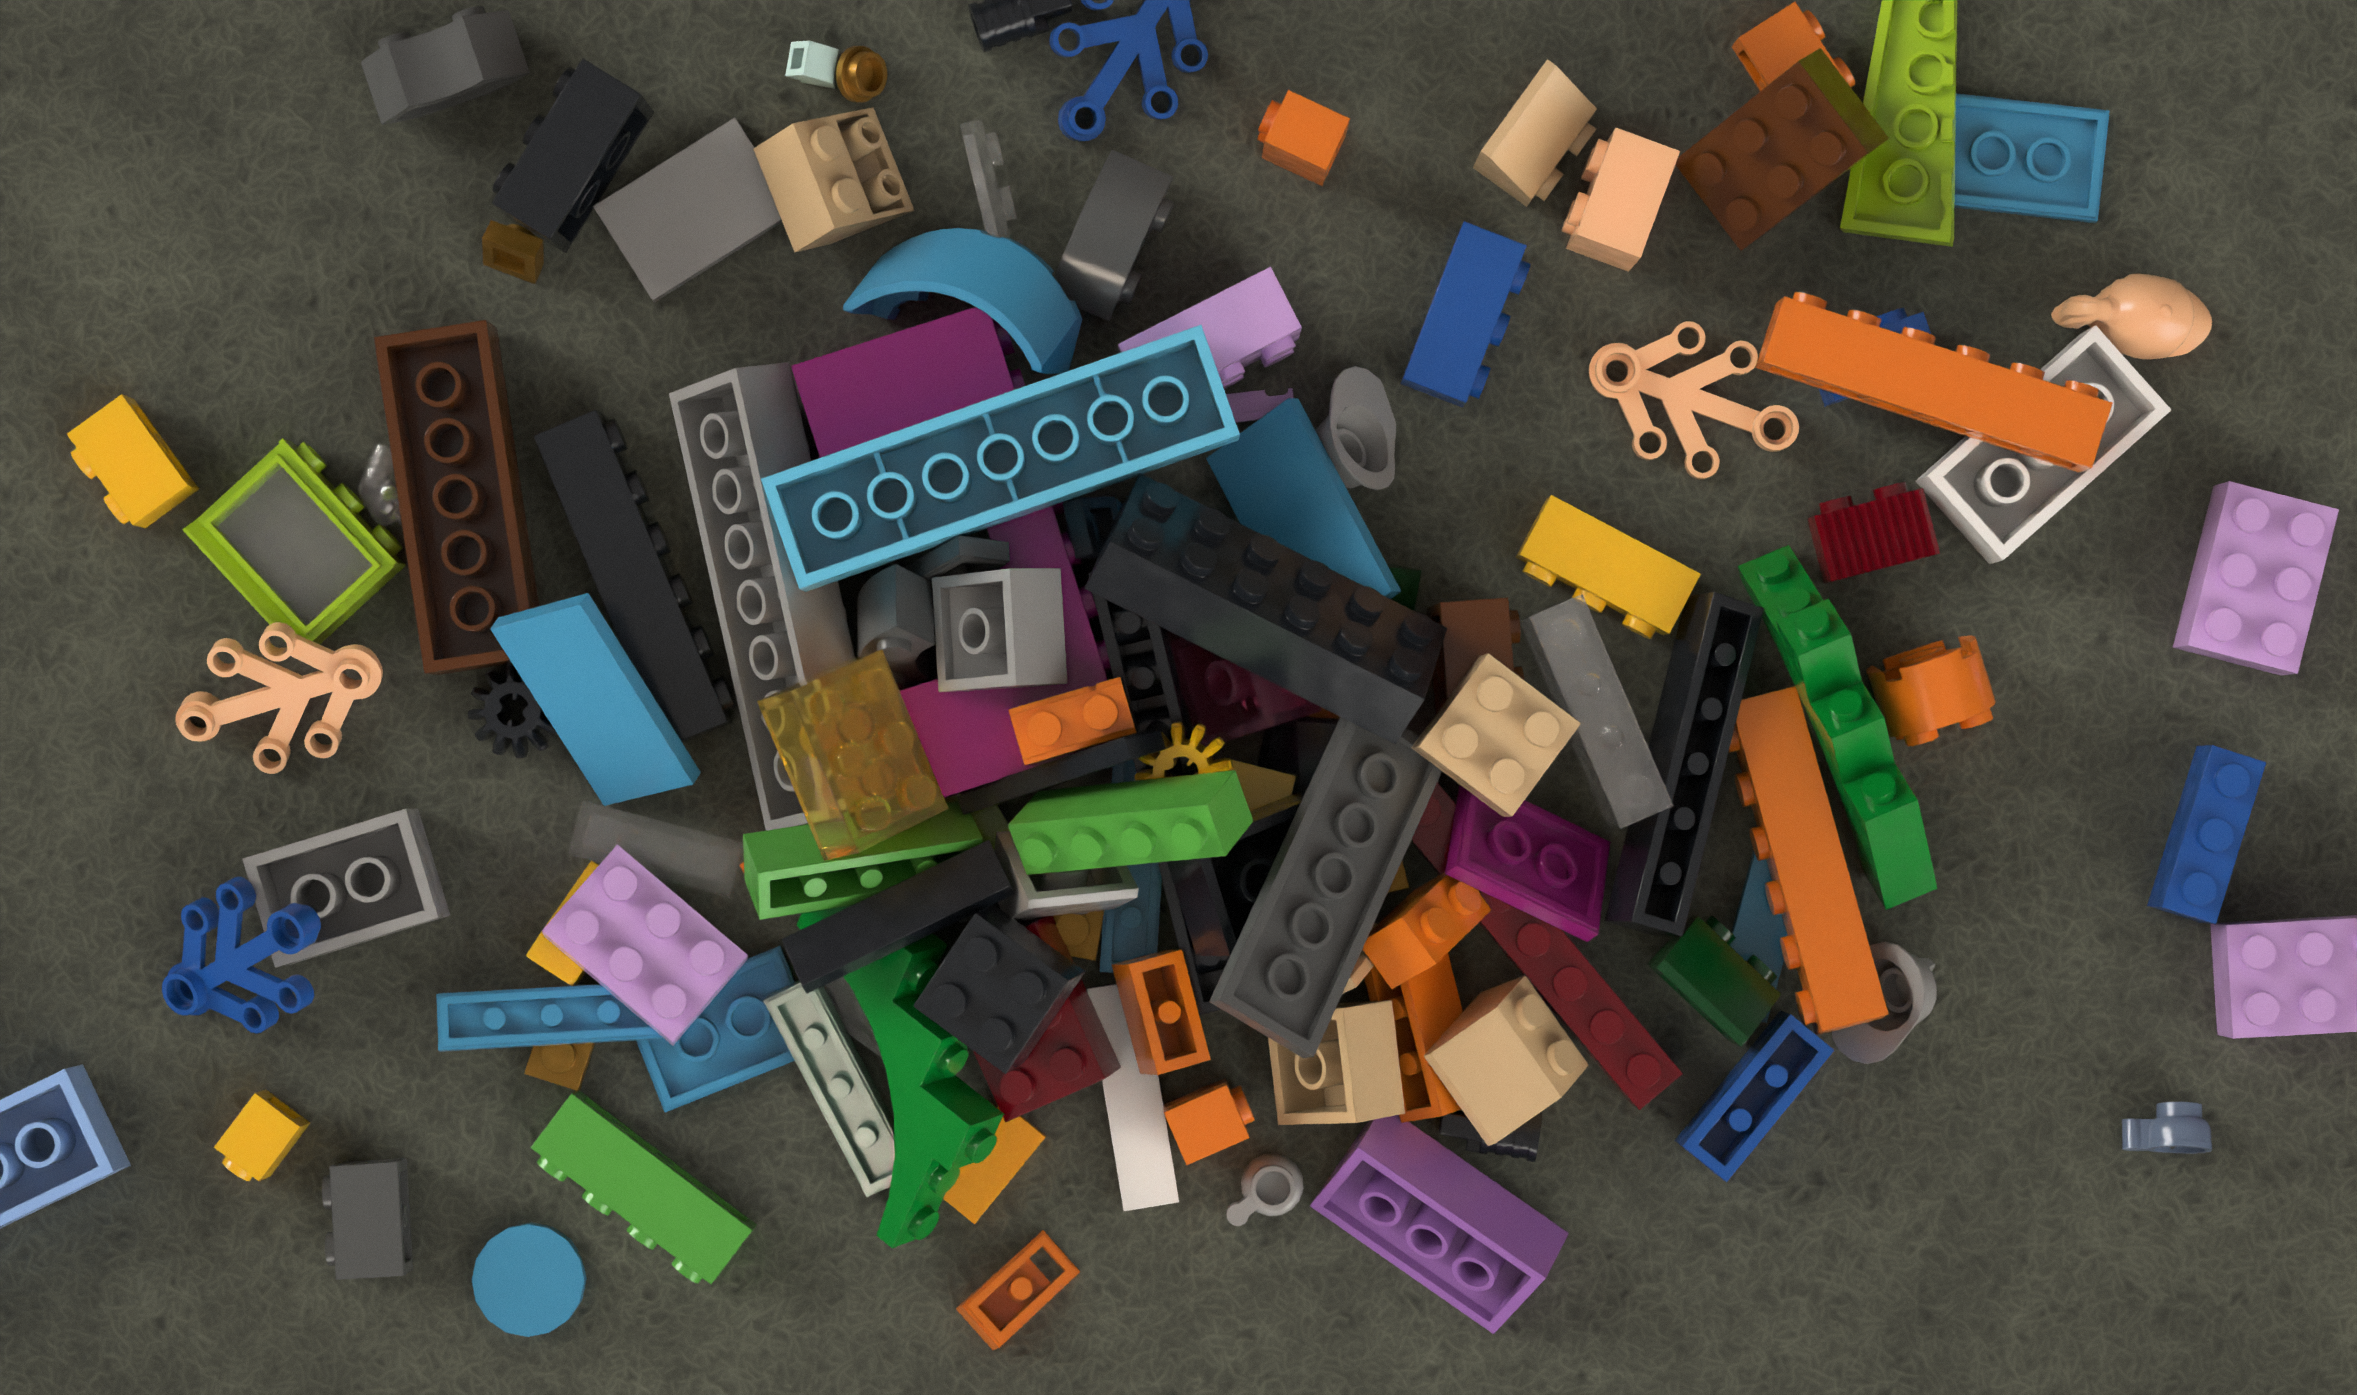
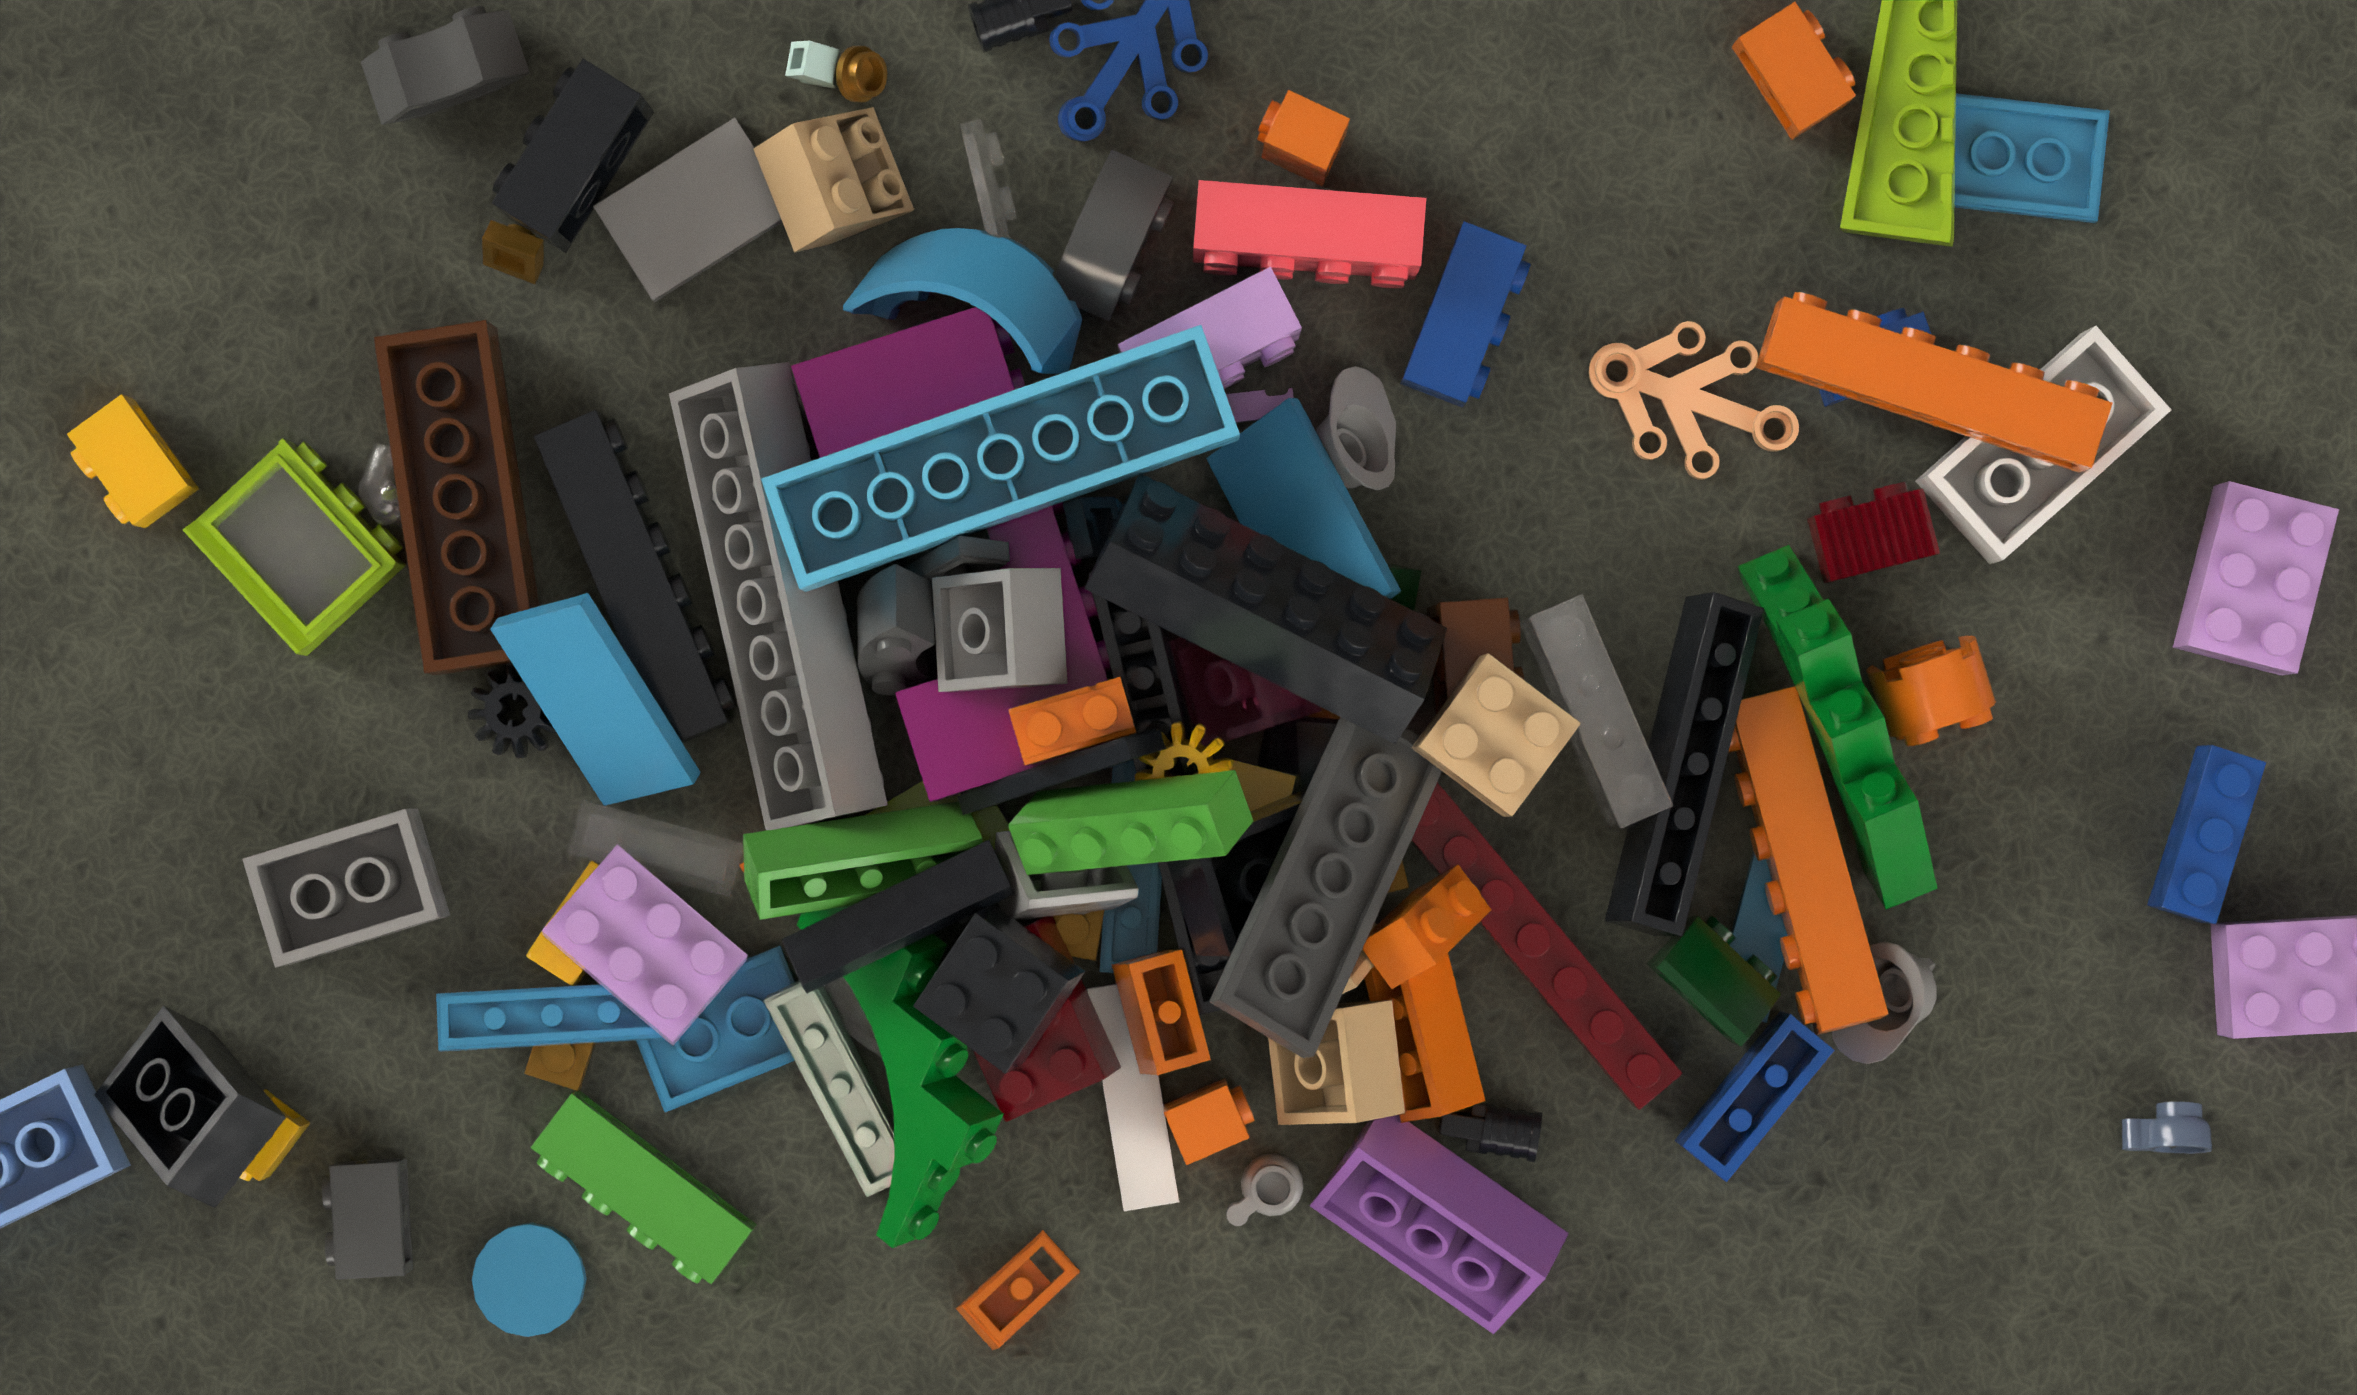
blue plant [162,876,321,1034] -> none
light nougat plant [176,622,383,774] -> none
clear yellow brick [757,649,949,861] -> none
light orange tile [943,1107,1046,1224] -> none
tan slope [1424,975,1589,1146] -> none
magenta tile [1445,784,1611,942] -> none
tan slope [1473,59,1597,207] -> none
yellow brick [1515,495,1701,639] -> none
light nougat brick [1562,128,1680,272] -> none
reddish brown brick [1675,48,1889,251] -> none
light nougat hair [2051,273,2212,359] -> none
none -> black brick [94,1006,286,1208]
none -> coral brick [1193,180,1426,288]

